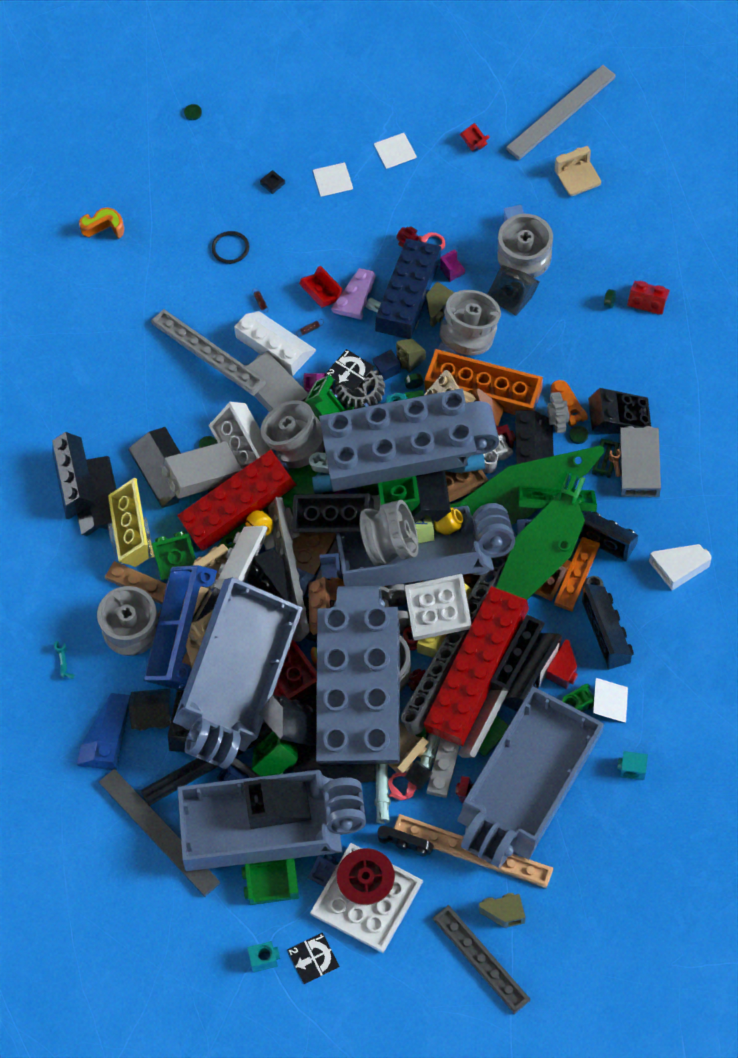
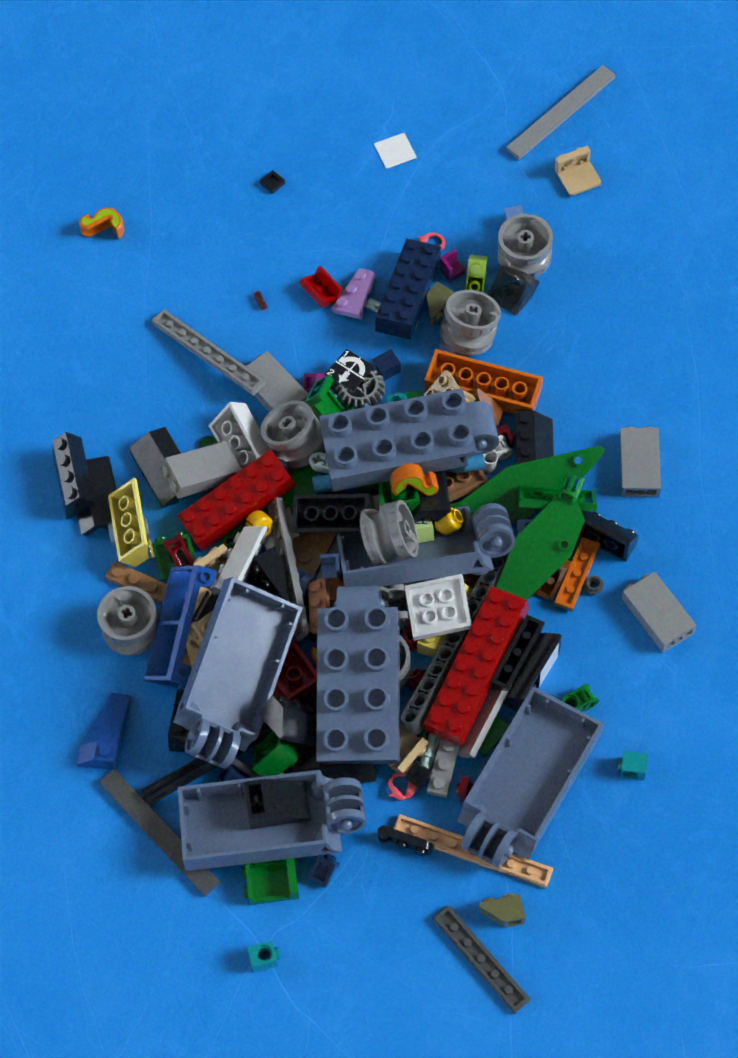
teal piece [54,641,74,679] -> none
clear smoke slope [129,688,172,731] -> none
dark green piece [184,104,202,120] -> none
black tyre [212,231,249,264] -> none
white slope [234,311,316,376] -> none
black sticker [287,932,340,984] -> none
piece [296,319,324,337] -> none
white plate [310,843,423,953] -> none
white sticker [313,162,353,197] -> none
dark red piece [337,848,395,905] -> none
light aqua pin [374,764,390,824] -> none
dark red gear [396,226,419,248] -> none
olive slope [396,339,426,373] -> none
dark green tile [404,373,424,389] -> none
red bracket [459,123,490,151] -> none
red slope [546,639,578,689] -> none
light grey gear [547,392,570,433] -> none
orange plate [550,380,588,427] -> none
dark green piece [569,426,588,444] -> none
black slope [582,584,634,670] -> none
black slope [588,388,651,434] -> none
dark green tile [592,439,620,478] -> none
white sticker [593,678,628,723] -> none
dark green tile [604,289,616,308] -> none
nougat hand [608,449,621,477] -> none
red bracket [627,281,670,315] -> none
white slope [649,544,711,590] -> none
none -> dark red piece [162,532,194,567]
none -> orange animal [390,463,439,496]
none -> lime slope [465,254,489,293]
none -> light grey brick [622,572,697,653]

